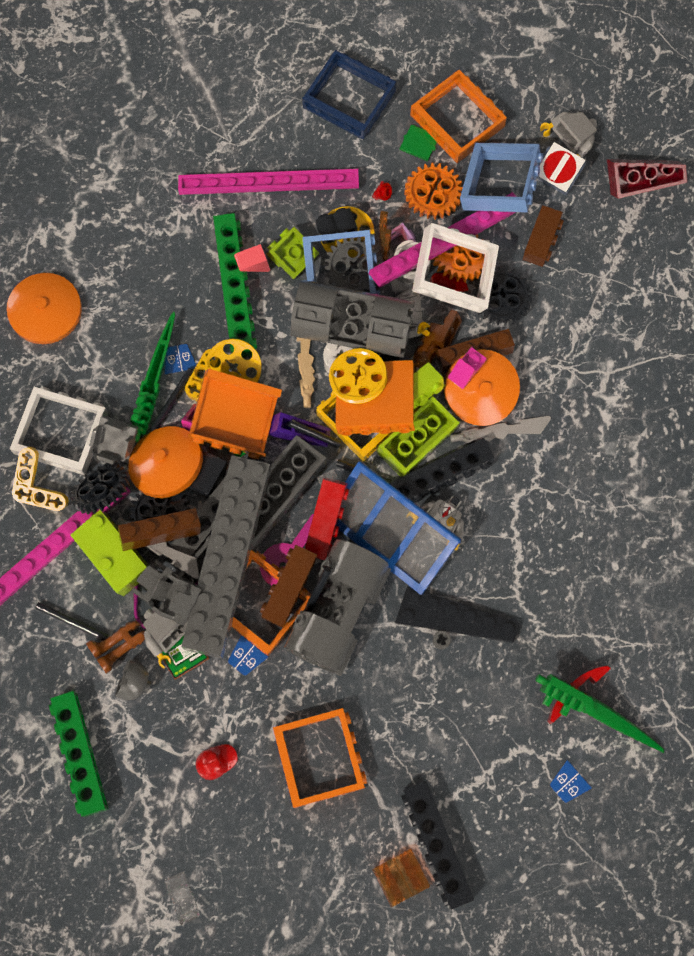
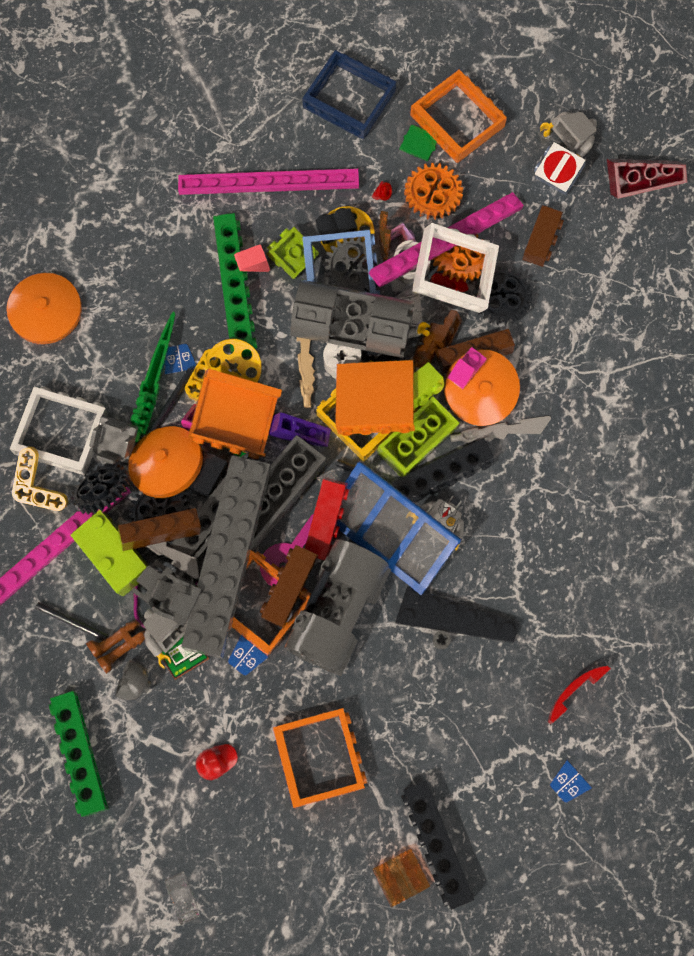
black bar [288,419,341,448] -> none
yellow wedge [329,348,387,404] -> none
medium blue window [460,143,543,212] -> none
green piece [535,674,664,753] -> none

